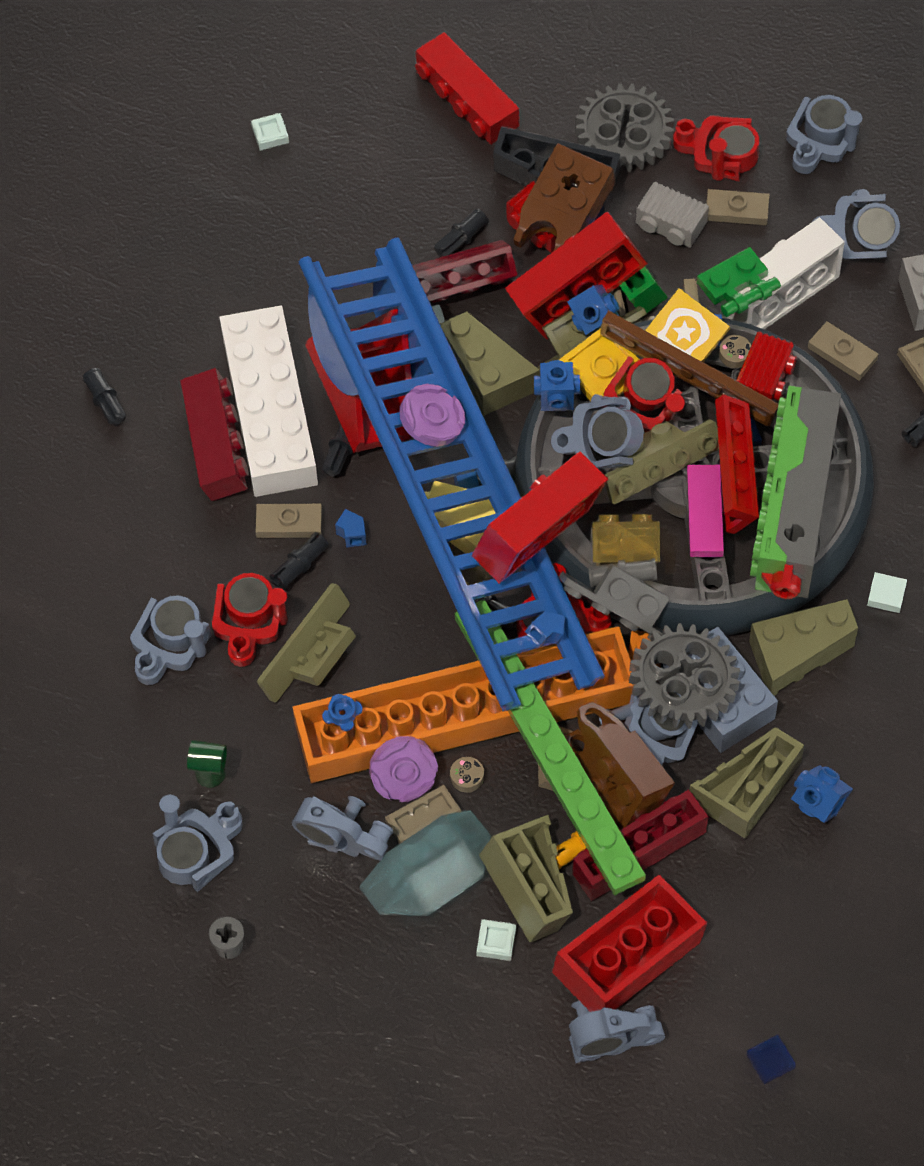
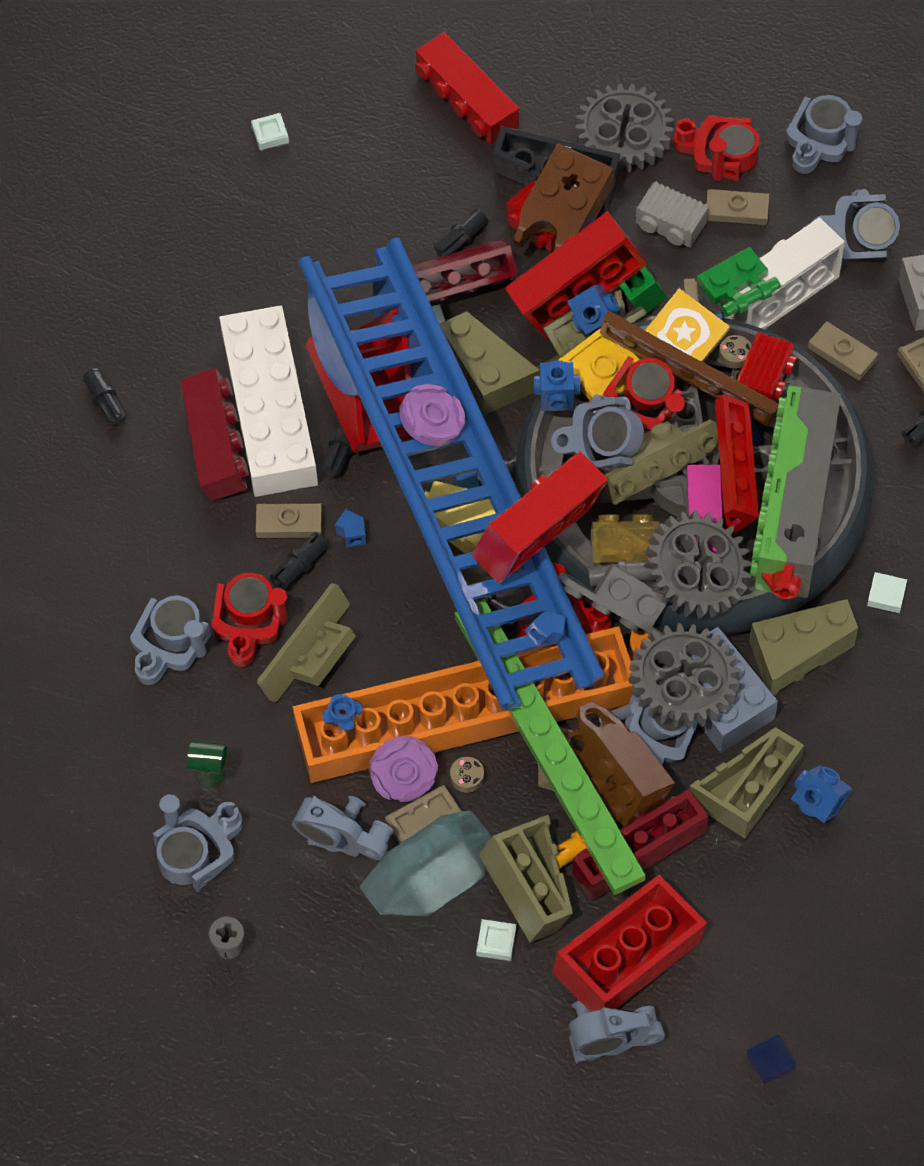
none -> dark grey gear [643,510,752,619]

